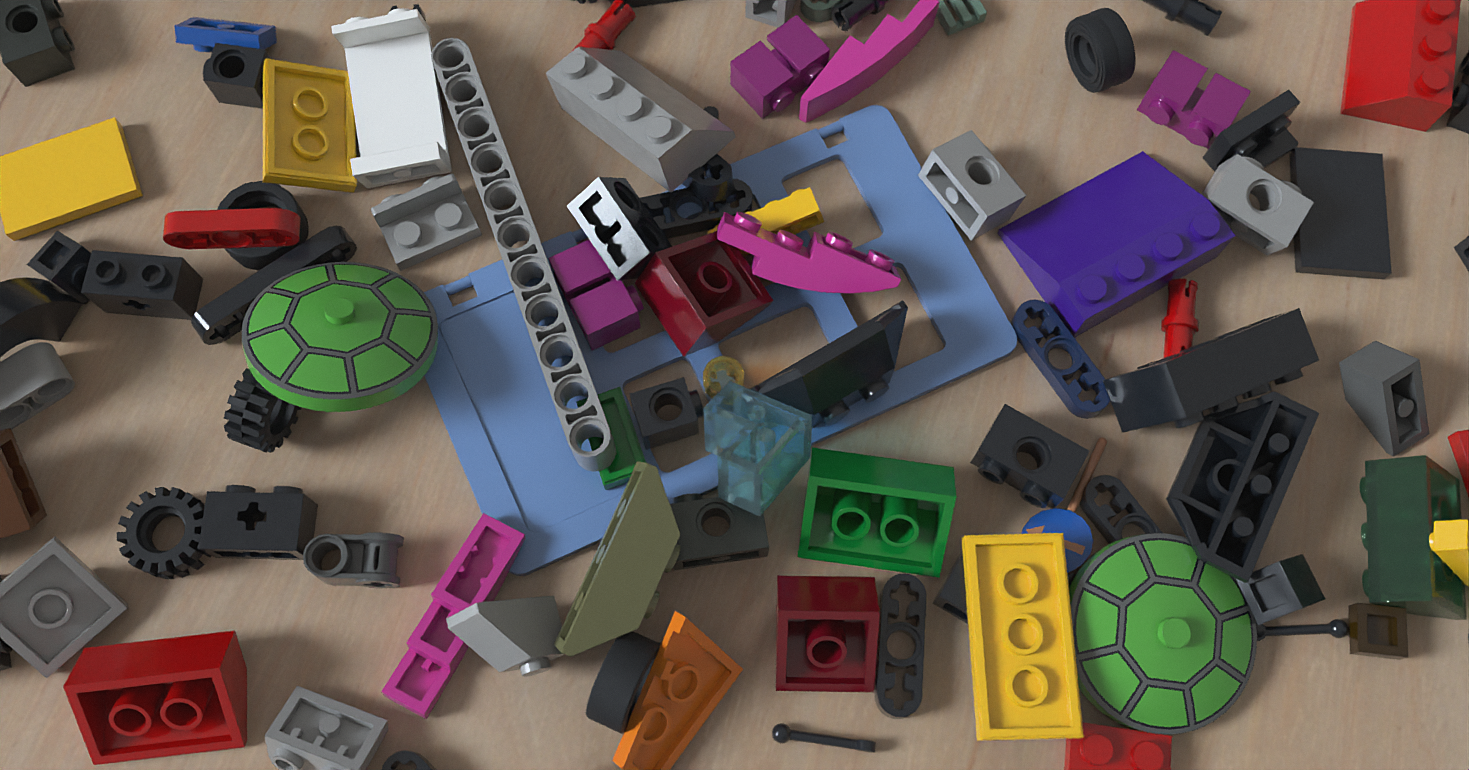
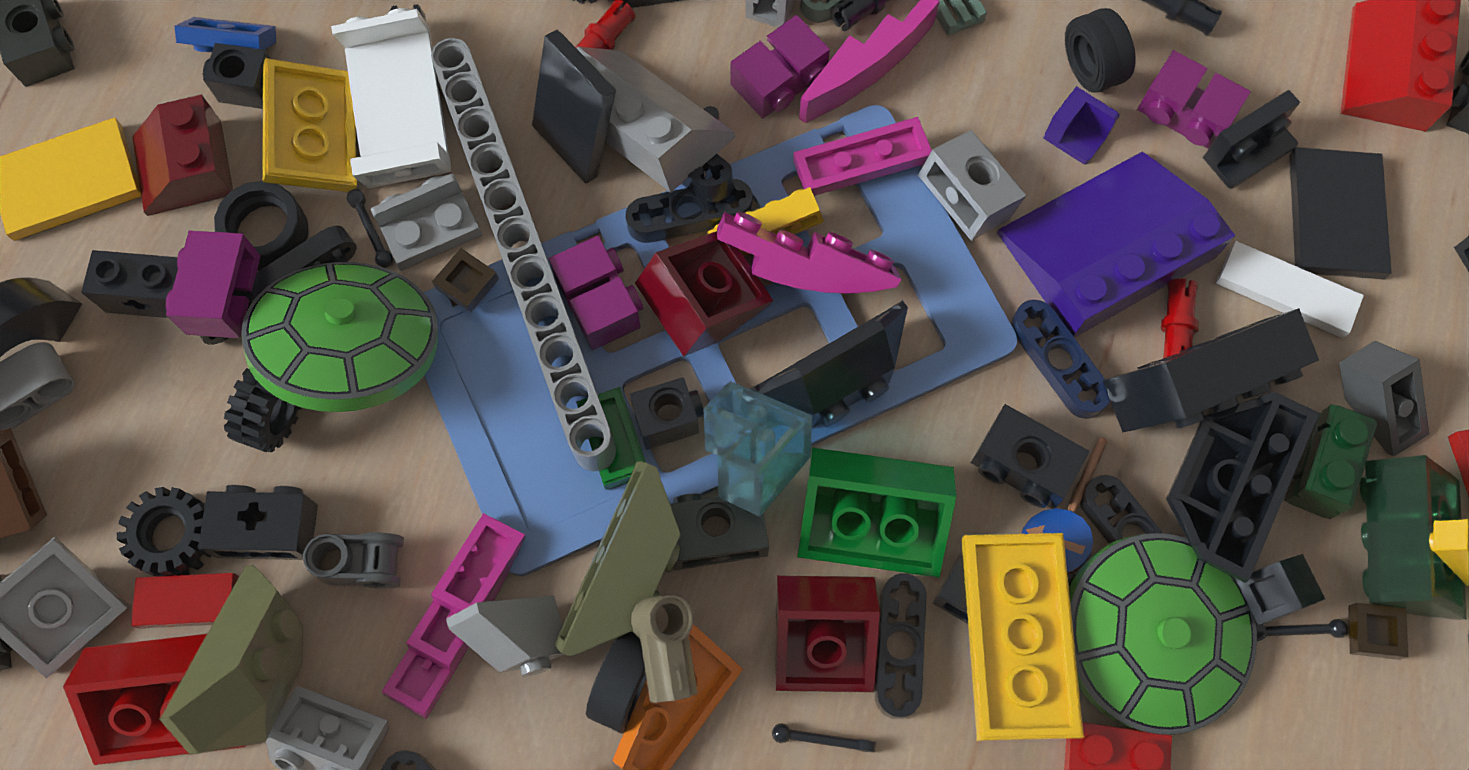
black bracket [27,230,91,304] -> none
red beam [163,208,301,249] -> none
black brick [567,177,672,281] -> none
clear yellow bush [703,356,744,402] -> none
light grey brick [1201,154,1314,256] -> none
none -> red tile [131,573,239,629]
none -> dark red slope [132,94,233,216]
none -> olive wedge [160,565,303,755]
none -> magenta piece [166,230,261,338]
none -> black hinge [346,189,393,267]
none -> dark brown plate [432,248,499,313]
none -> black tile [532,29,616,183]
none -> dark tan piece [631,595,698,703]
none -> dark pink plate [793,117,932,196]
none -> dark purple panel [1043,86,1120,164]
none -> white tile [1215,241,1364,338]
none -> dark green brick [1285,404,1378,519]

